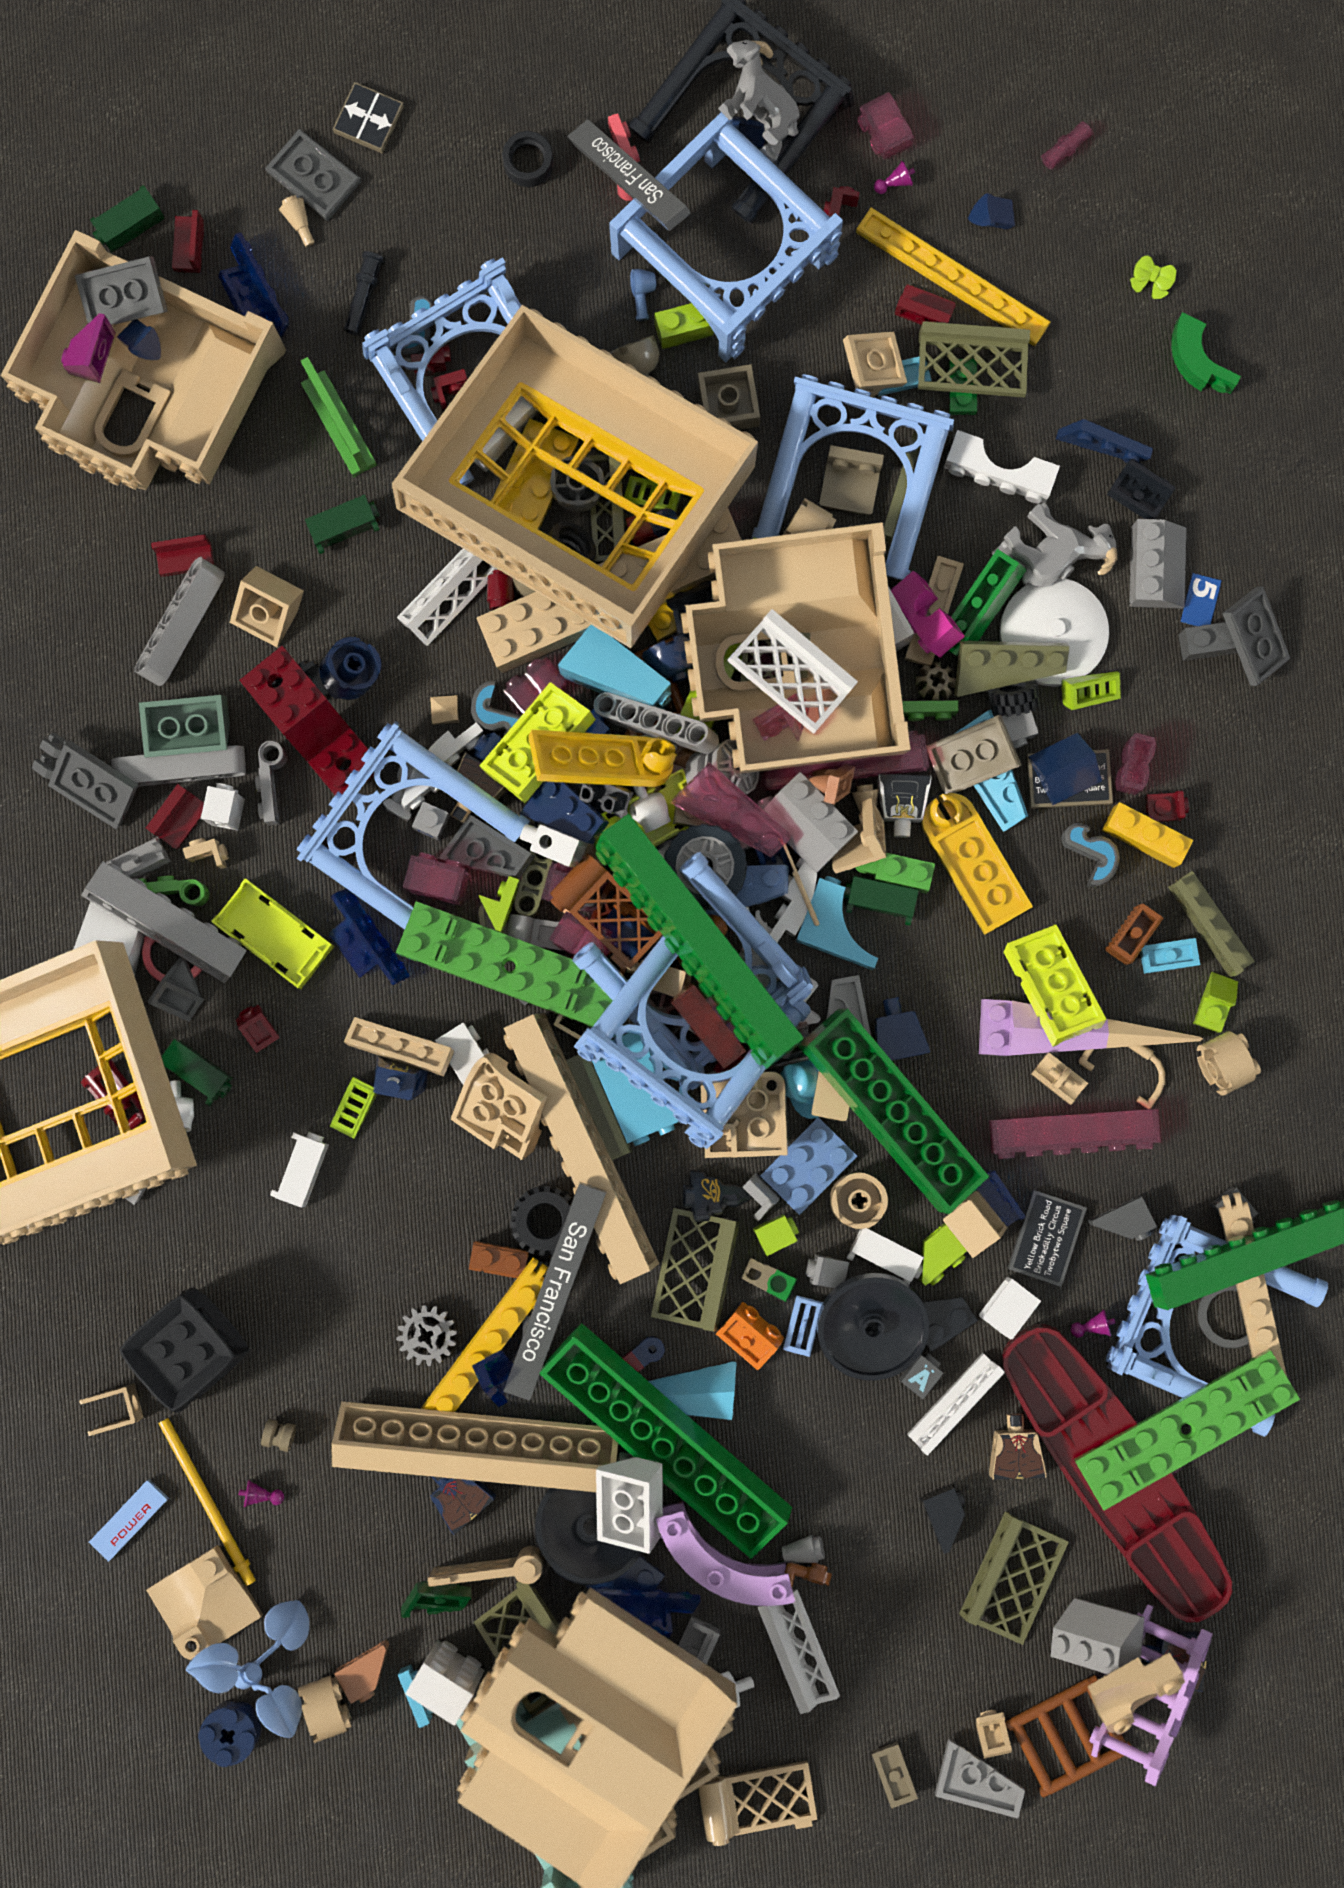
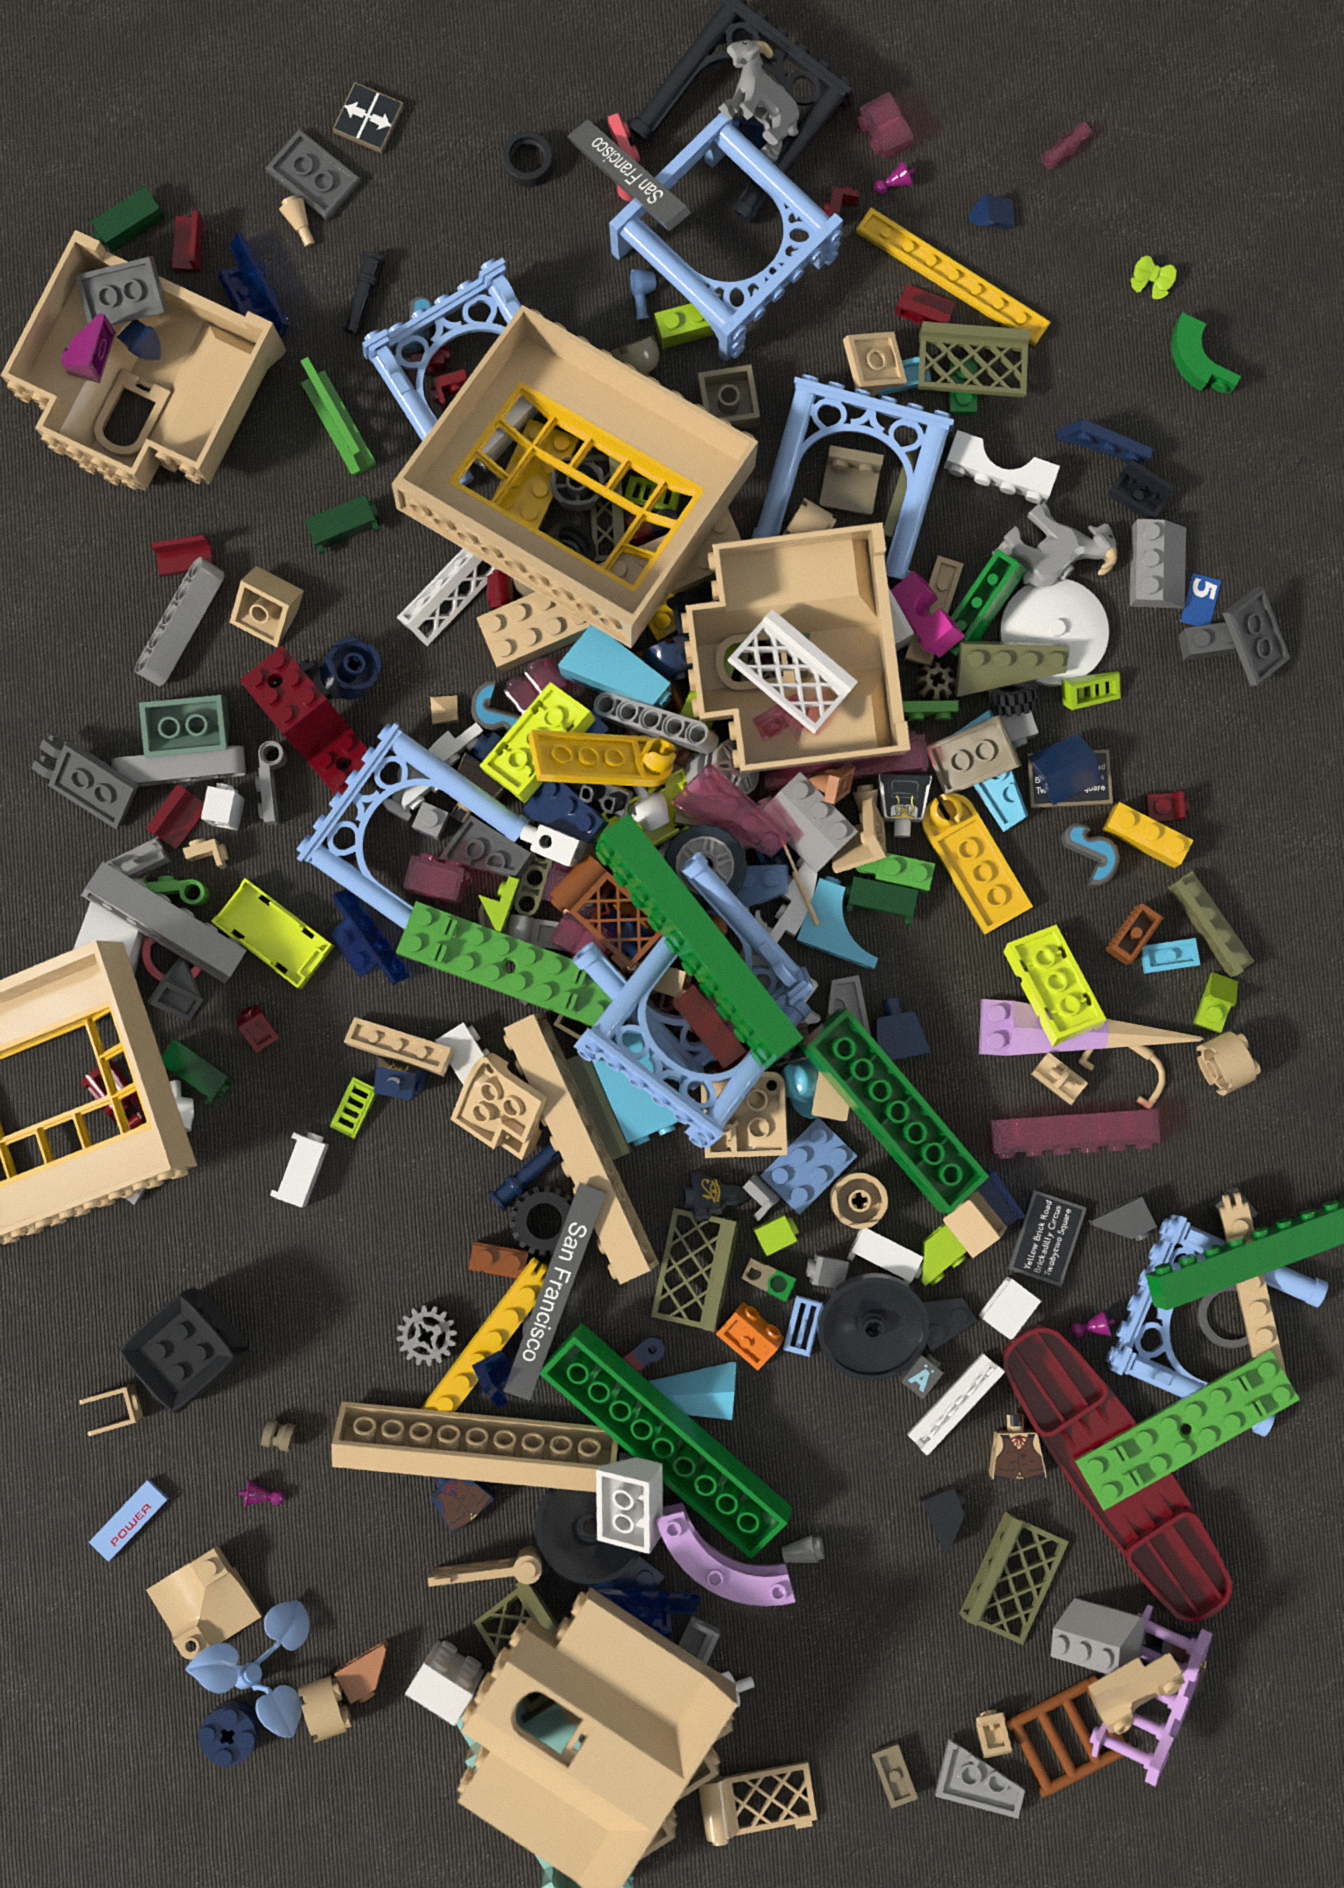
yellow bar [158,1418,256,1586] -> none
medium azure plate [398,1664,434,1728] -> none
dark green wing [401,1581,472,1618] -> none
white fence [758,1590,840,1714] -> none
dark orange plate [784,1562,832,1587] -> none
clear pink brick [1115,733,1156,795] -> none
none -> dark blue pin [487,1142,561,1212]

